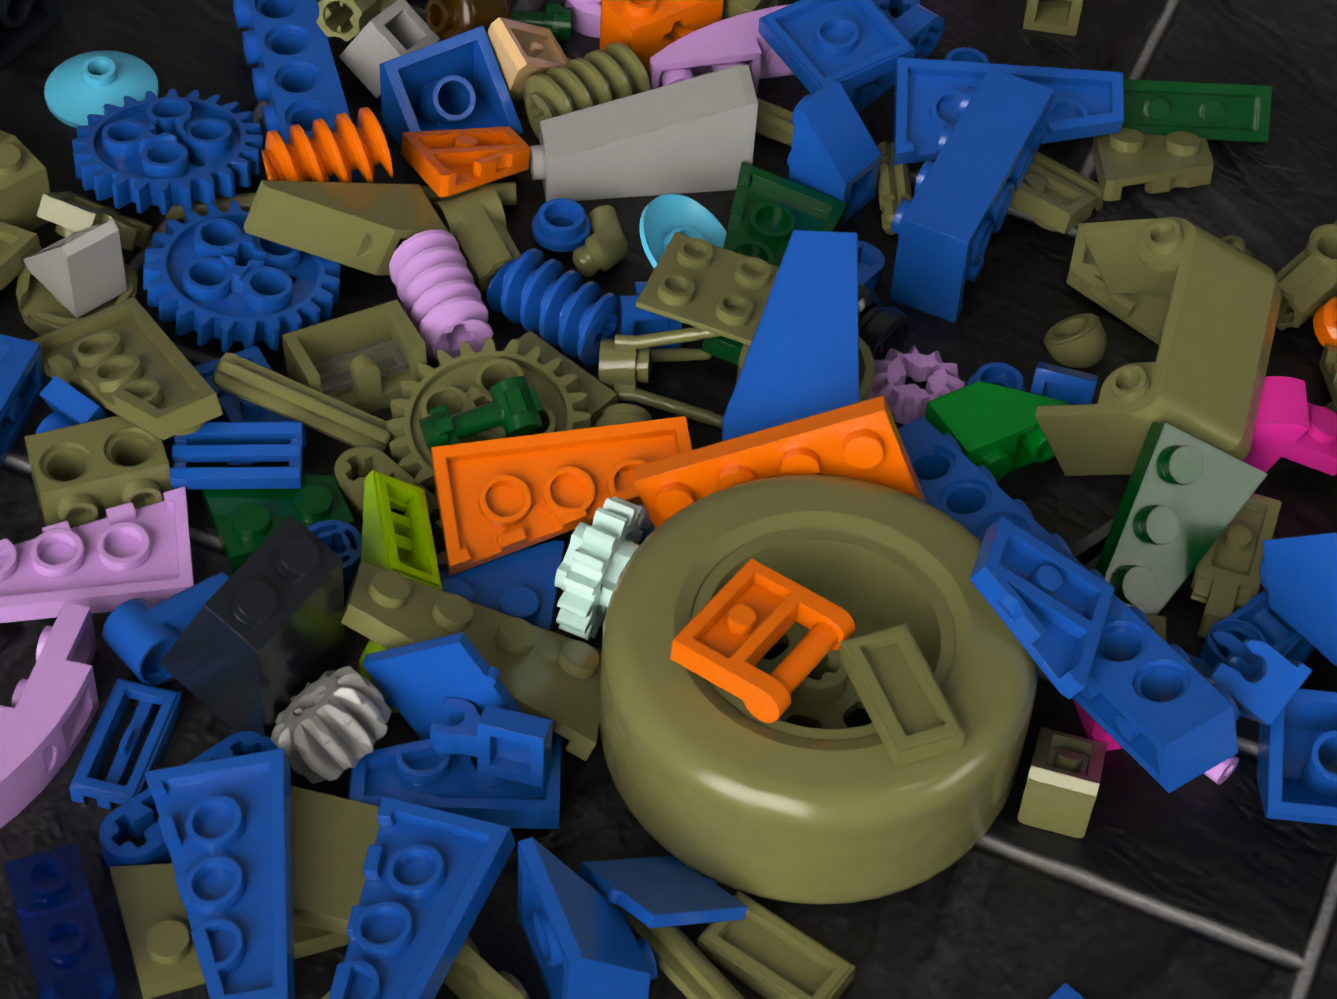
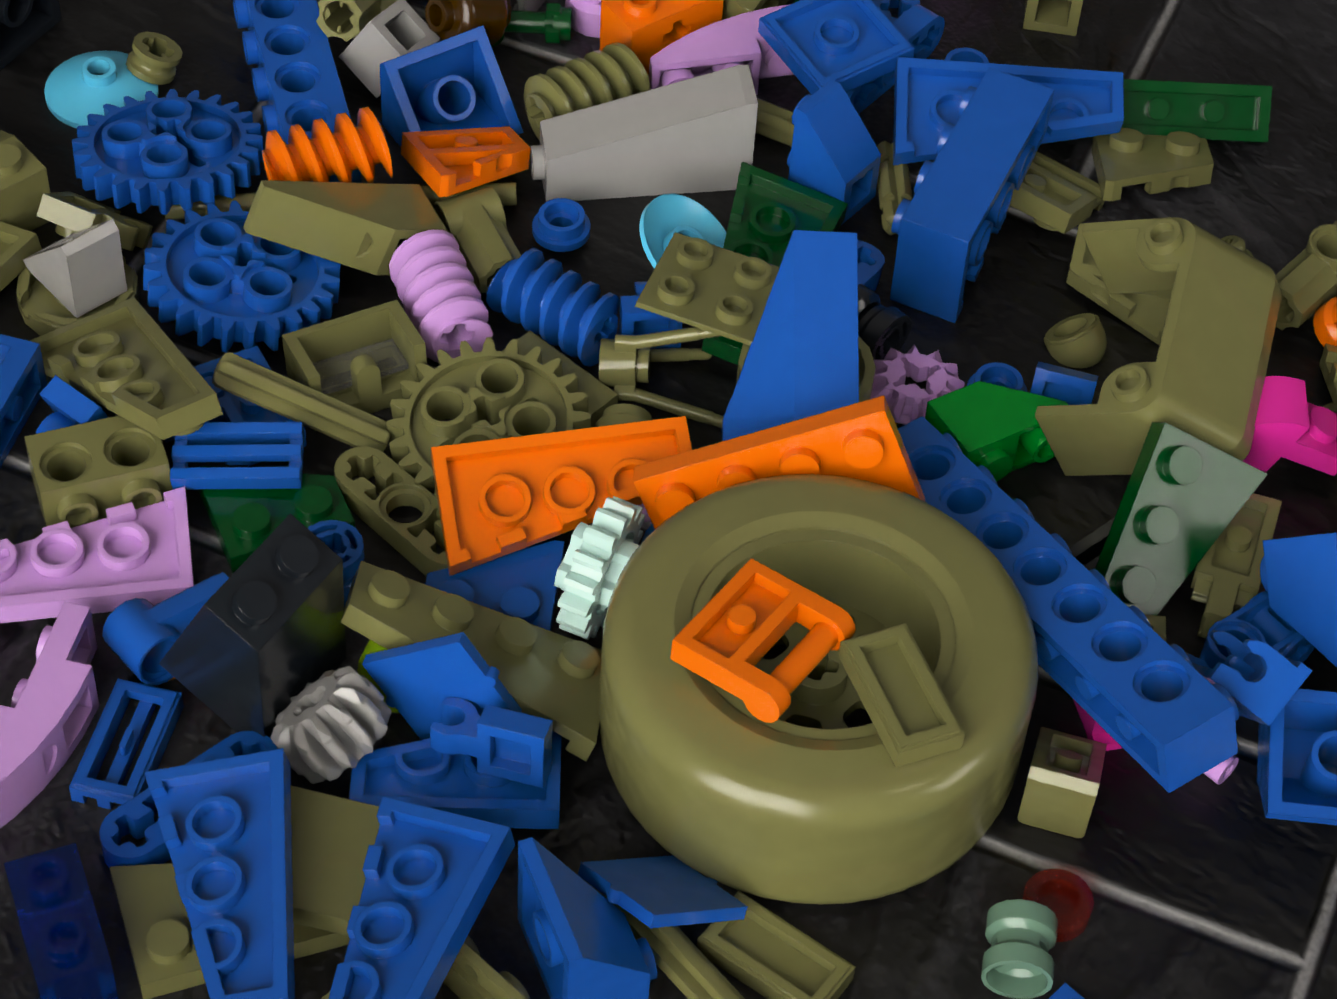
lime slope [361,470,442,591] -> none
dark green bar [419,376,543,455] -> none
tan slope [487,17,569,103] -> none
olive arm [572,205,628,277] -> none
blue wing [970,516,1115,700] -> none
none -> olive bush [126,31,183,85]
none -> sand green wheel [981,899,1058,999]
none -> clear red tile [1022,869,1094,942]

